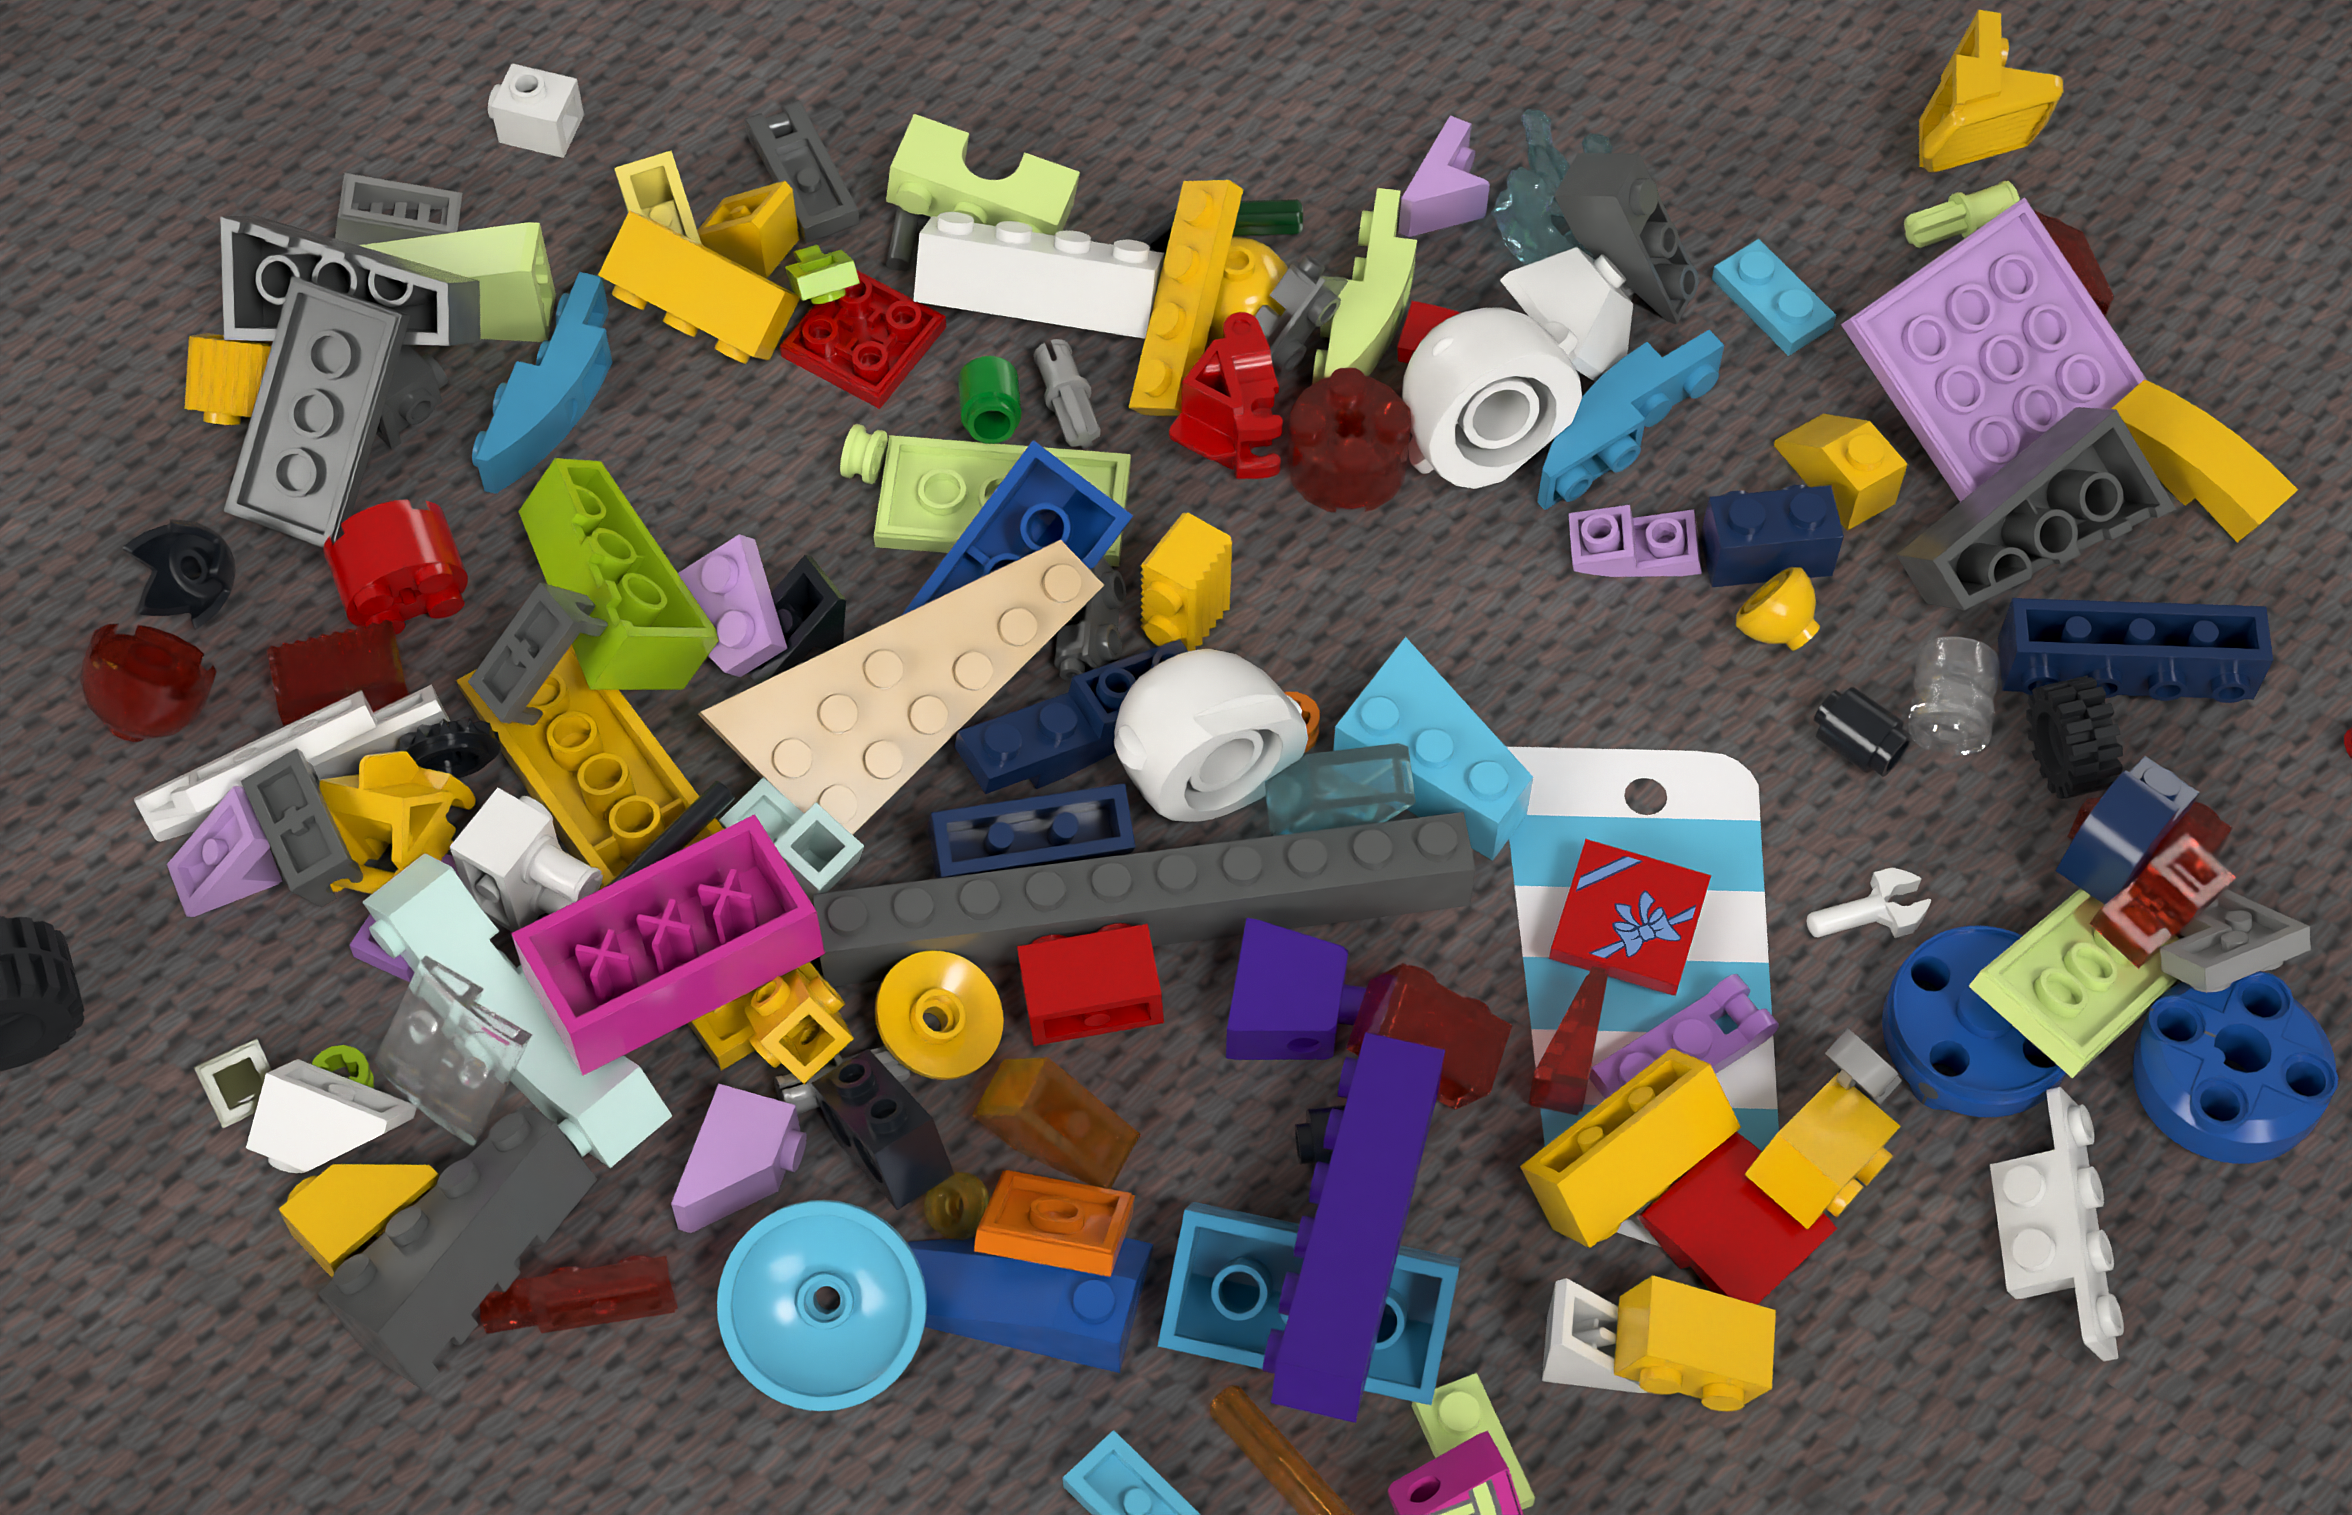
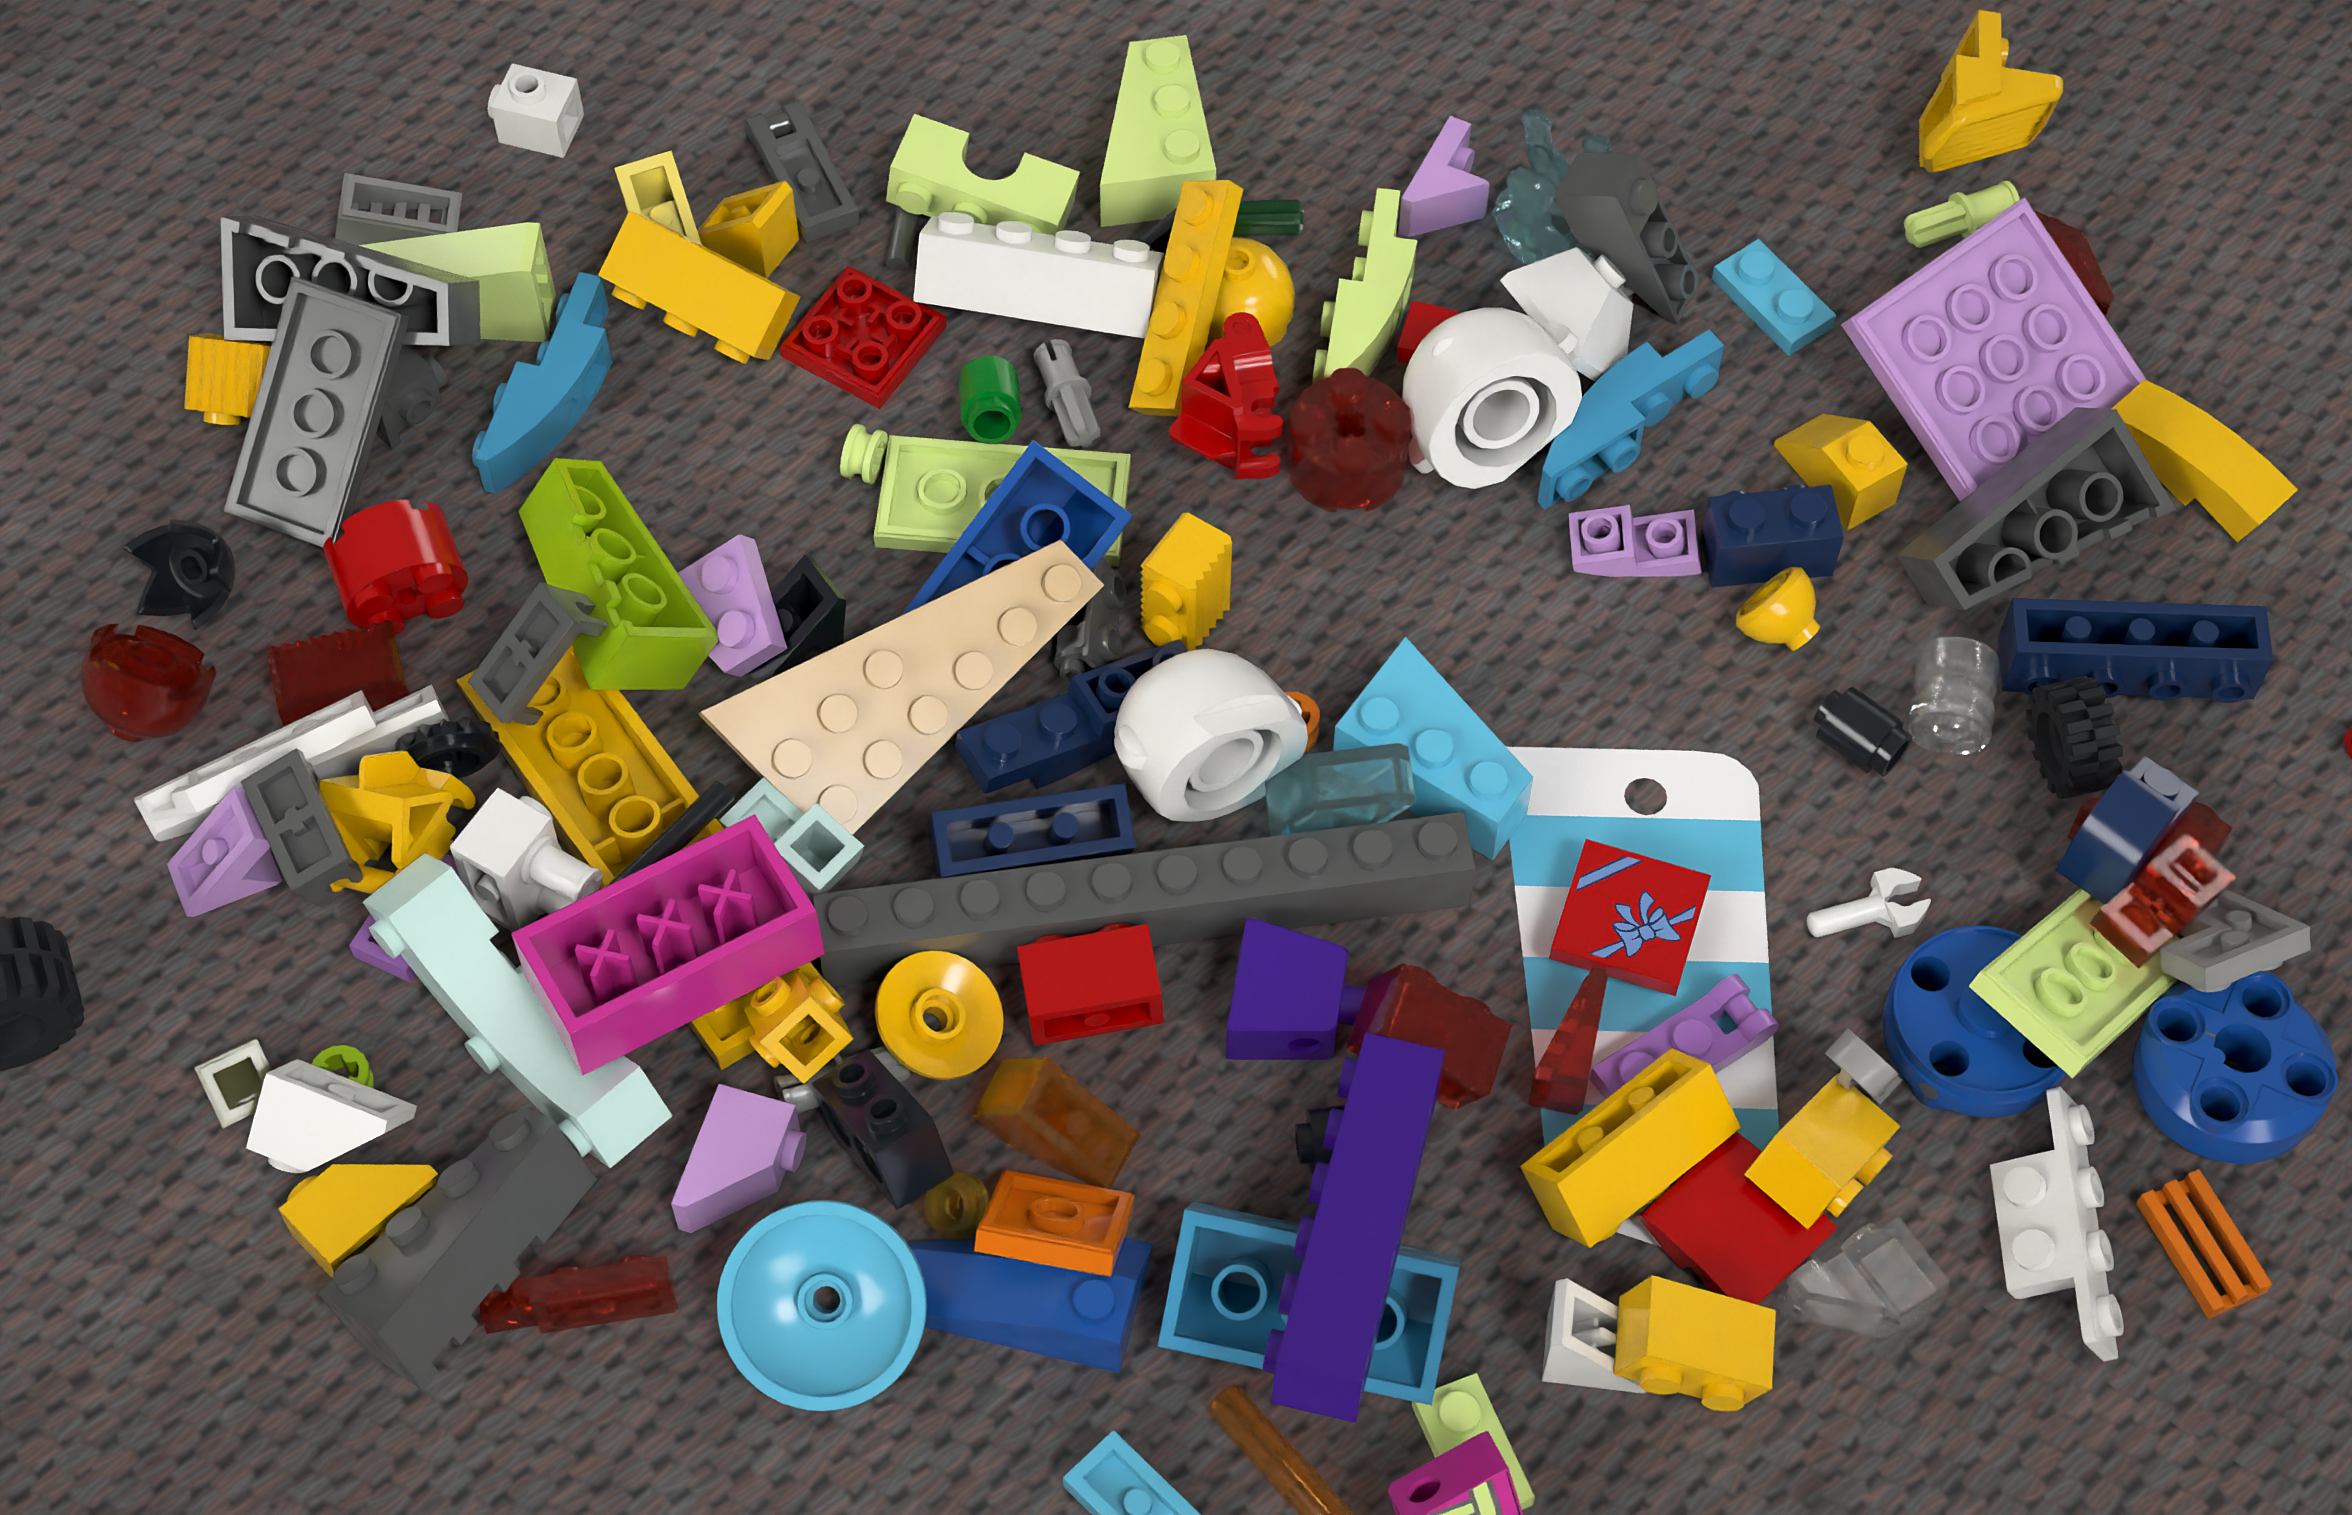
clear slope [374,955,532,1147] -> none
lime plate [785,244,860,304] -> none
dark grey hinge [1255,255,1348,377] -> none
none -> yellowish green wedge [1100,35,1216,227]
none -> clear slope [1780,1217,1951,1341]
none -> orange tile [2136,1169,2273,1320]

